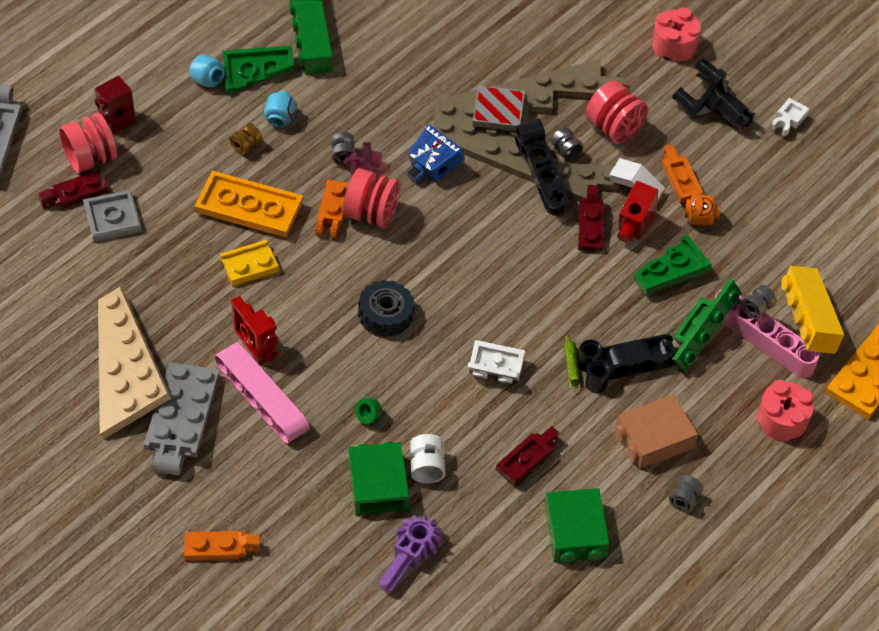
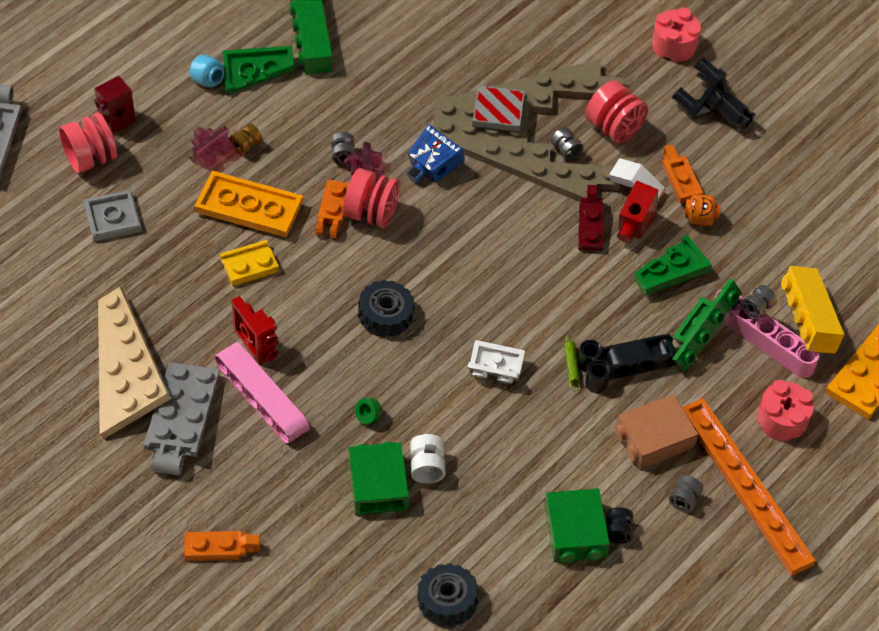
dark red hinge [38,169,109,209] -> none
medium azure head [264,91,297,128] -> none
medium lavender gear [379,514,442,592] -> none
dark red hinge [496,426,559,486] -> none
black piece [514,118,568,215] -> none
white plate [771,98,809,137] -> none
none -> clear pink hips [189,126,234,168]
none -> black wheel [417,563,478,627]
none -> black wheel [607,507,634,544]
none -> orange plate [682,398,816,576]

